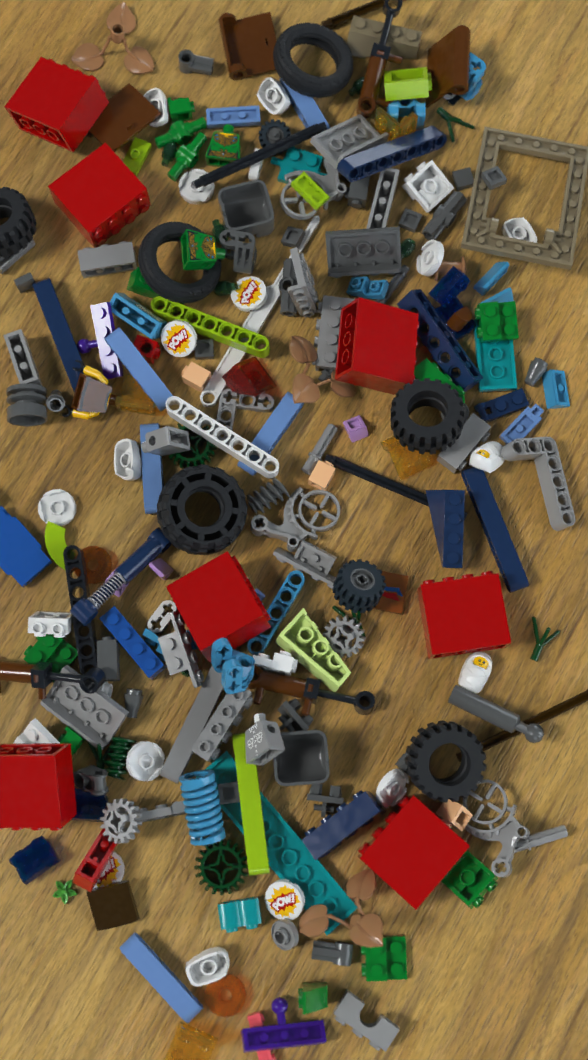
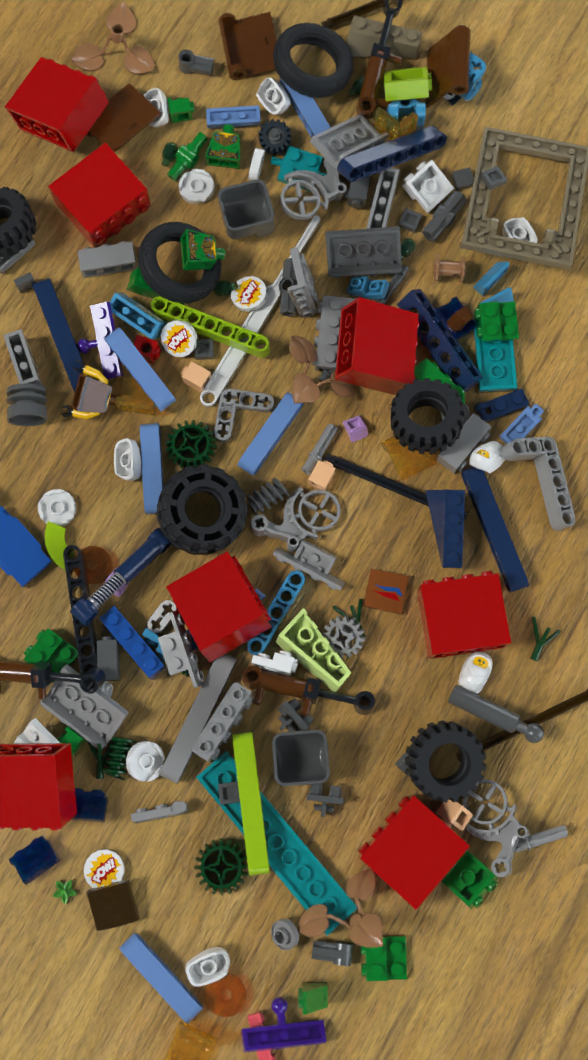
white plate [28,611,73,638] -> none
dark grey cone [46,390,65,412] -> none
dark grey piece [73,765,109,796] -> none
red slope [73,828,118,892] -> none
light grey gear [100,798,142,844] -> none
lime plate [123,137,152,176] -> none
dark grey cone [124,688,144,718] -> none
light grey torso [141,426,190,456] -> none
lavender slope [149,558,173,580] -> none
green pin [154,117,207,149] -> none
white beam [166,396,279,479] -> none
dark azure piece [179,770,226,846] -> none
black piece [193,122,327,189] -> none
dark azure piece [211,638,255,694] -> none
clear green cylinder [212,219,229,244] -> none
teal brick [217,896,262,933] -> none
dark grey piece [219,230,257,275] -> none
clear red slope [222,356,277,397] -> none
light grey torso [245,713,285,766] -> none
tile [265,879,305,921] -> none
dark grey tile [281,226,306,248] -> none
lime plate [291,172,330,211] -> none
dark blue wedge [302,790,387,860] -> none
black wheel [332,559,386,613] -> none
light grey arch [333,989,400,1052] -> none
white tile [376,769,409,808] -> none
white tile [416,239,444,277] -> none
clear blue bracket [428,266,471,309] -> none
dark green plant [436,107,475,143] -> none
dark grey cone [524,357,548,387] -> none
dark azure slope [542,369,570,409] -> none

